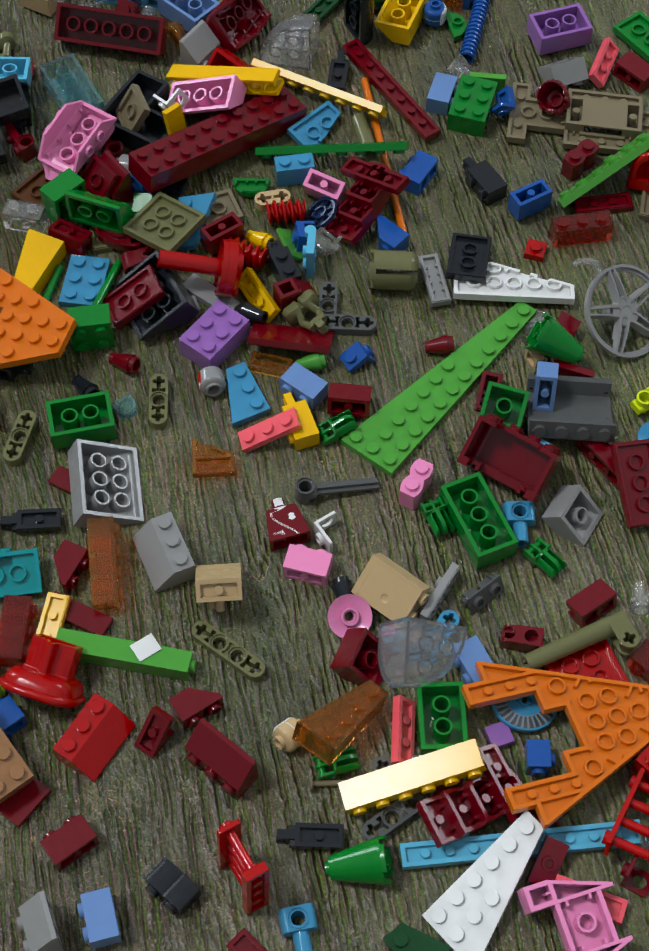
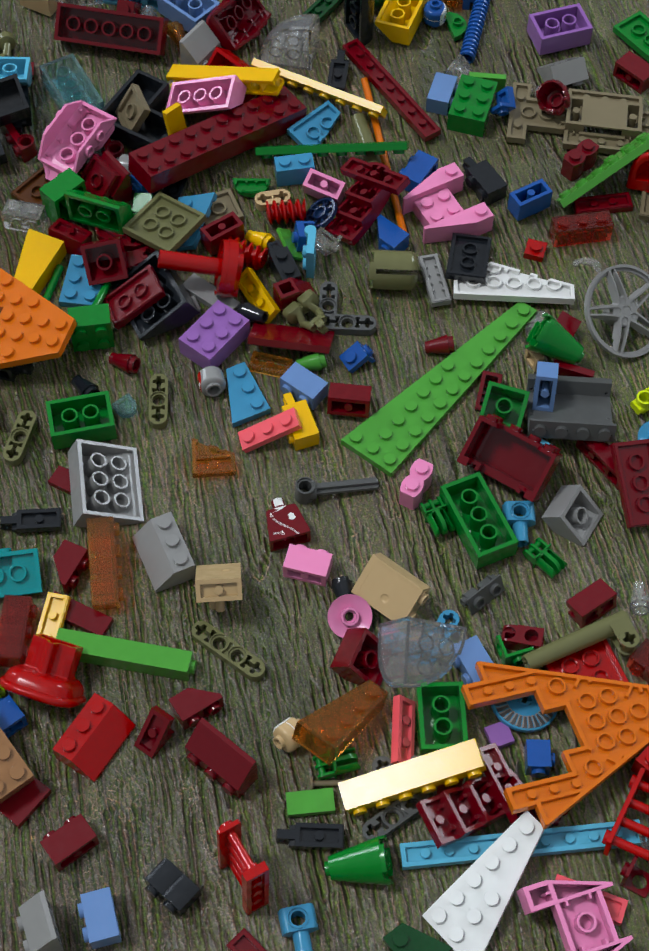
white sticker [130,633,162,661] -> none
white bracket [153,88,189,111] -> none
white bracket [314,511,337,553] -> none
green arm [317,409,359,446] -> none
light grey plate [419,562,460,627] -> none
dark red plate [526,835,570,884] -> none
coral plate [588,37,620,89] -> none
none -> dark red slope [80,236,129,286]
none -> bright green tile [285,788,335,818]
none -> bright pink wedge [402,162,494,244]
none -> green bracket [494,635,535,666]

